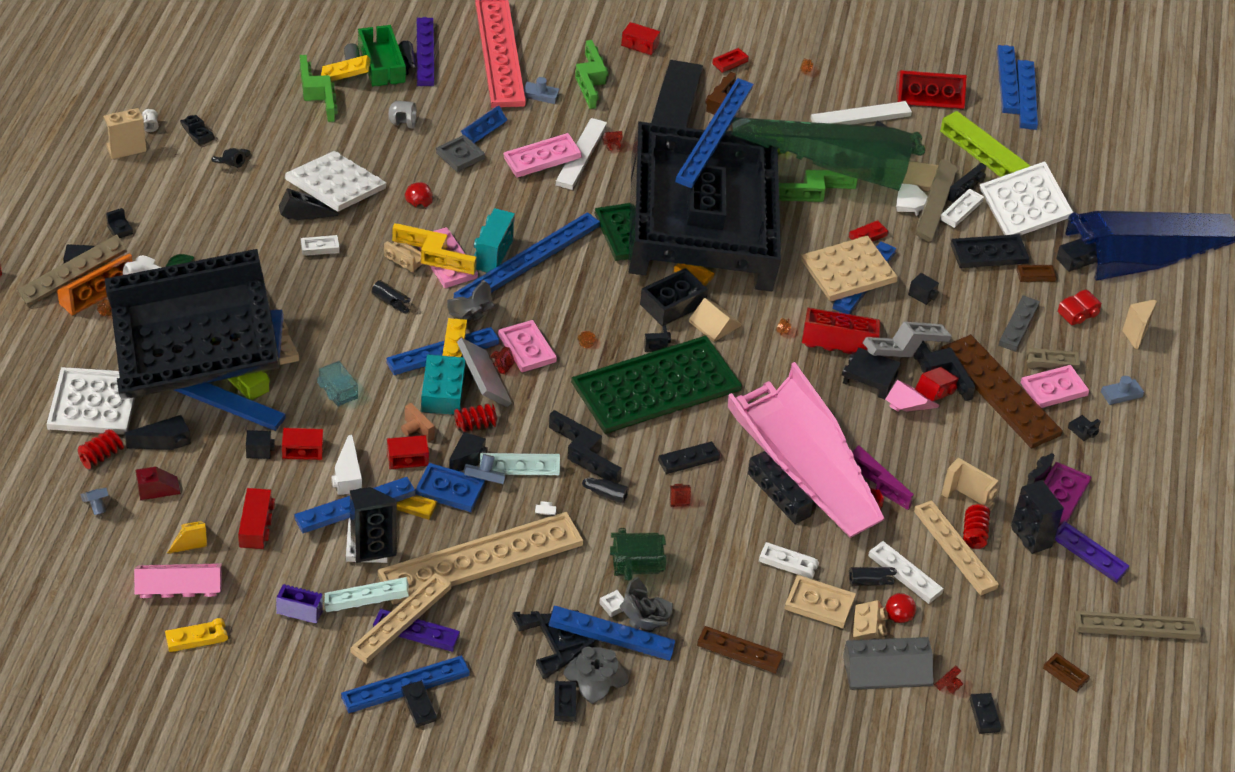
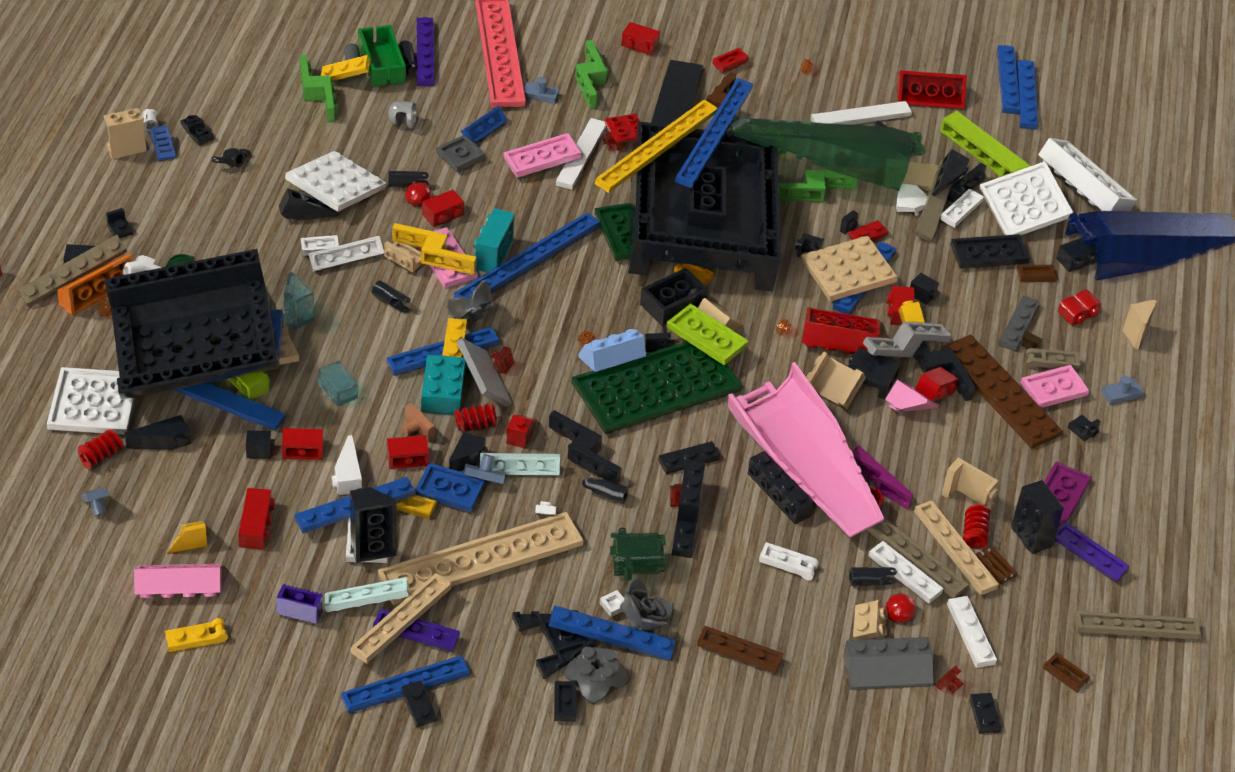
dark red slope [135,466,181,501] -> none
bright pink plate [498,320,557,372] -> none
tan plate [784,575,856,628] -> none
black slope [1027,453,1055,485] -> none
none -> blue slope [150,126,176,161]
none -> clear light blue slope [283,272,315,329]
none -> white plate [308,236,384,272]
none -> black piece [388,171,429,187]
none -> red brick [422,190,465,227]
none -> red slope [506,414,537,449]
none -> light blue slope [578,329,646,372]
none -> yellow plate [595,100,718,193]
none -> red bracket [605,114,641,143]
none -> lime plate [666,304,749,365]
none -> black bracket [672,460,706,558]
none -> black bracket [795,233,824,257]
none -> tan panel [806,352,866,410]
none -> black plate [840,210,859,234]
none -> dark tan plate [866,518,969,598]
none -> red brick [886,286,915,325]
none -> yellow brick [898,300,925,324]
none -> black slope [931,149,969,196]
none -> white plate [947,596,997,668]
none -> reddish brown tile [975,546,1017,585]
none -> dark brown plate [1022,331,1043,349]
none -> white brick [1038,138,1138,218]

